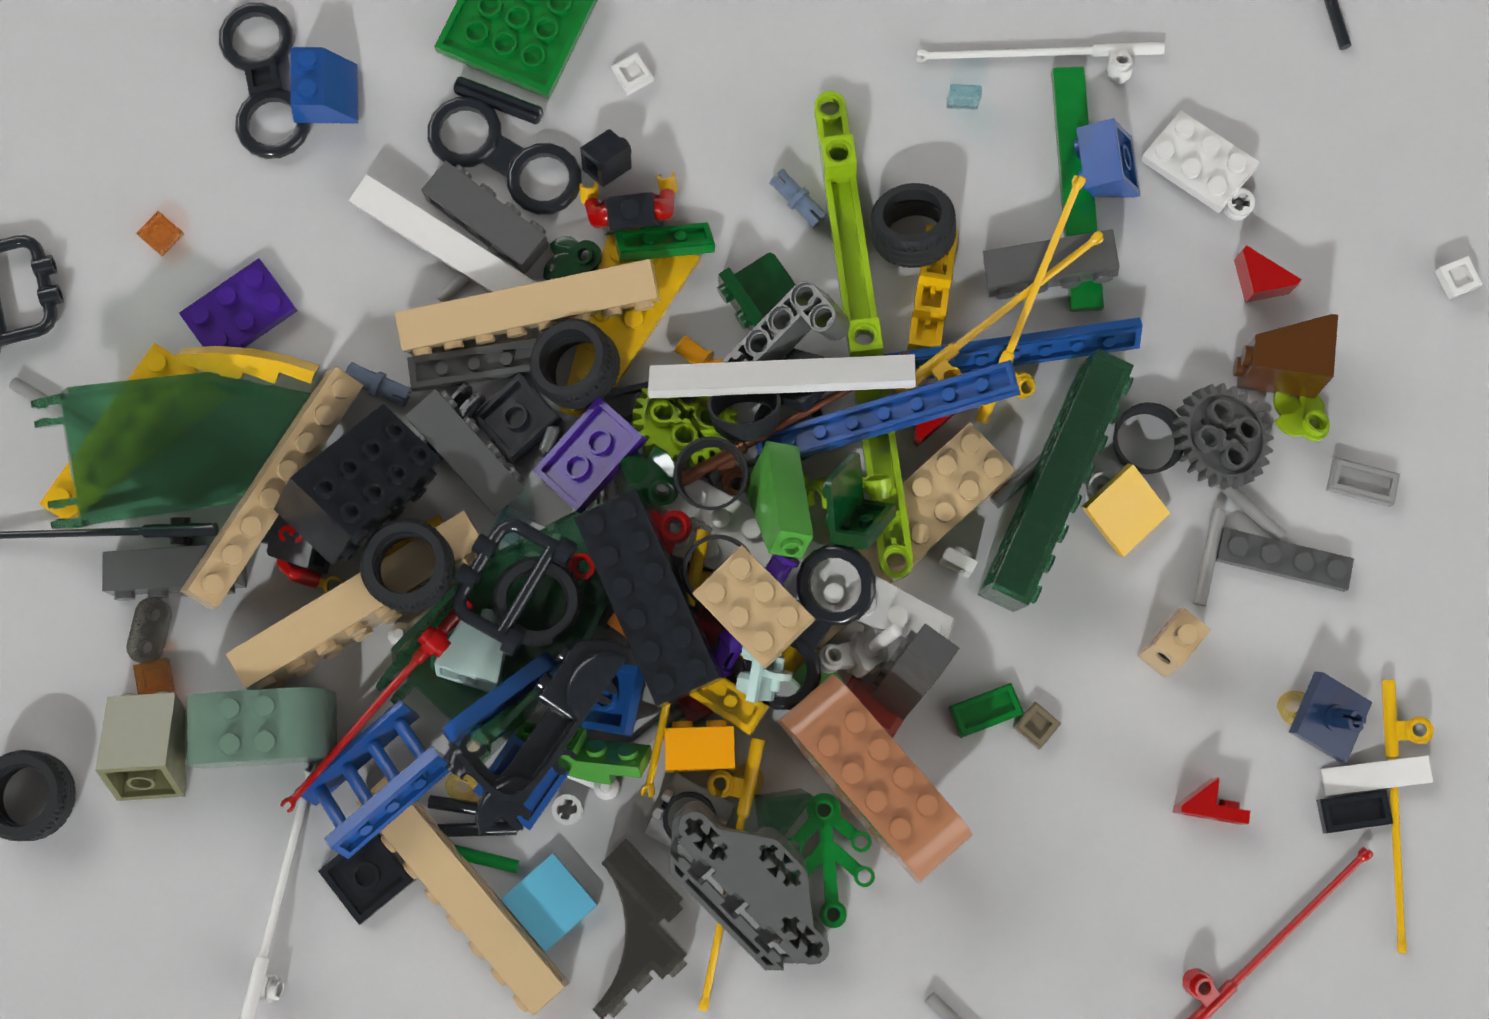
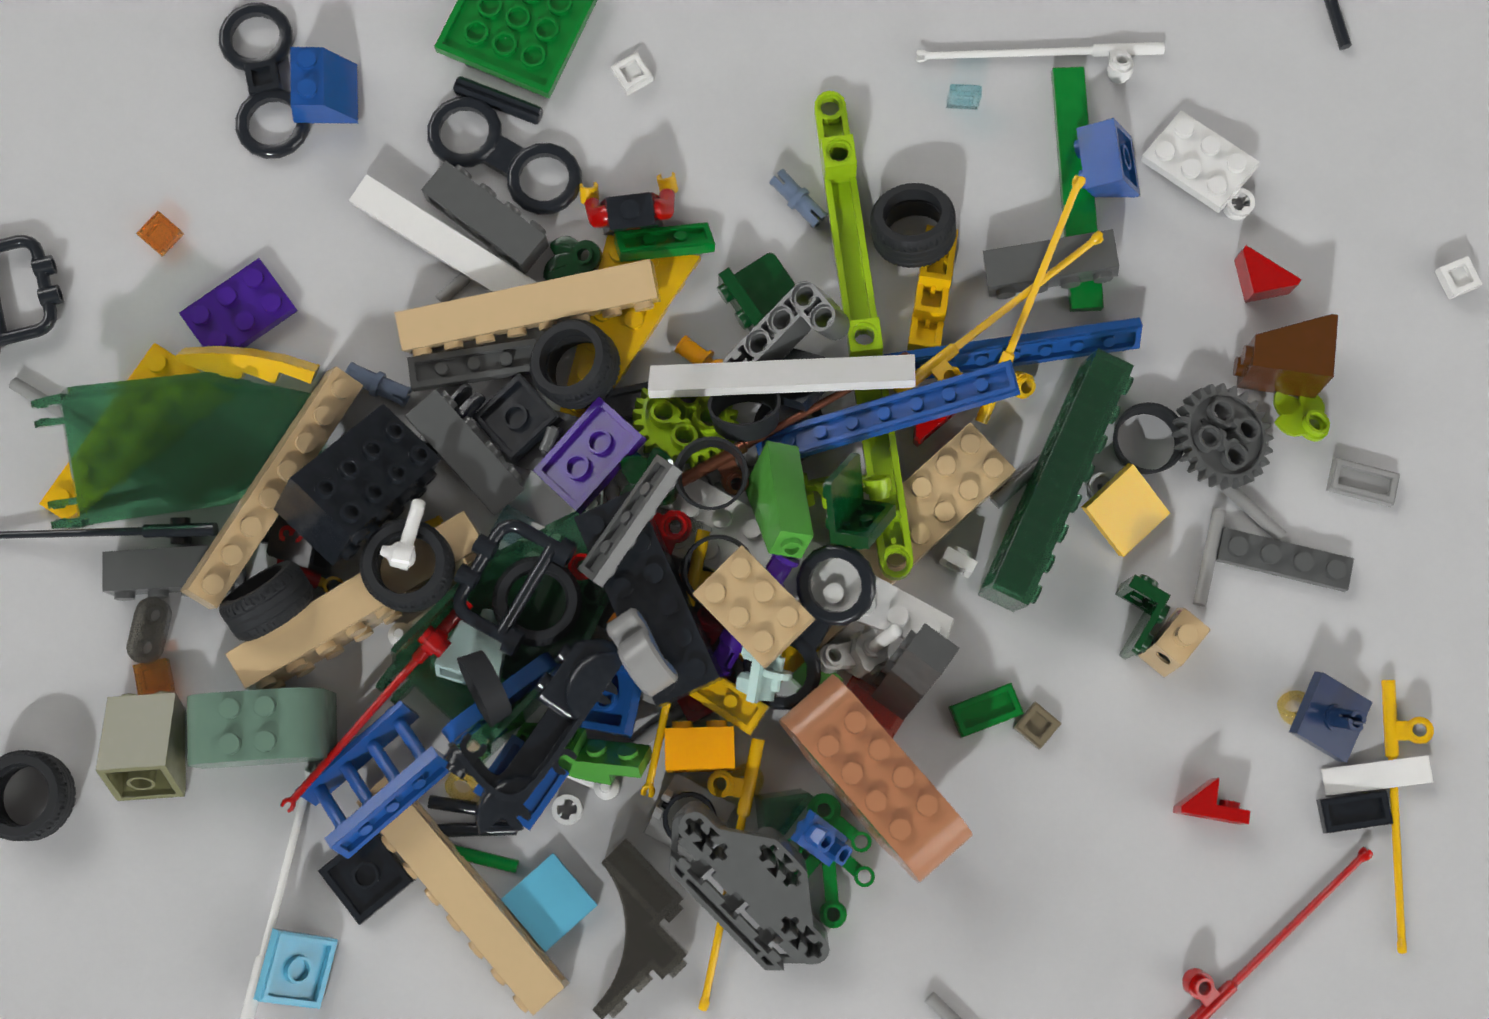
black brick [580,129,632,187] -> none
none -> black tyre [219,560,314,641]
none -> medium azure tile [254,928,338,1009]
none -> white piece [380,499,426,571]
none -> black tyre [457,650,512,727]
none -> dark grey plate [578,455,683,588]
none -> light grey animal [606,608,678,697]
none -> blue hips [790,809,853,867]
none -> dark green bracket [1115,574,1171,659]

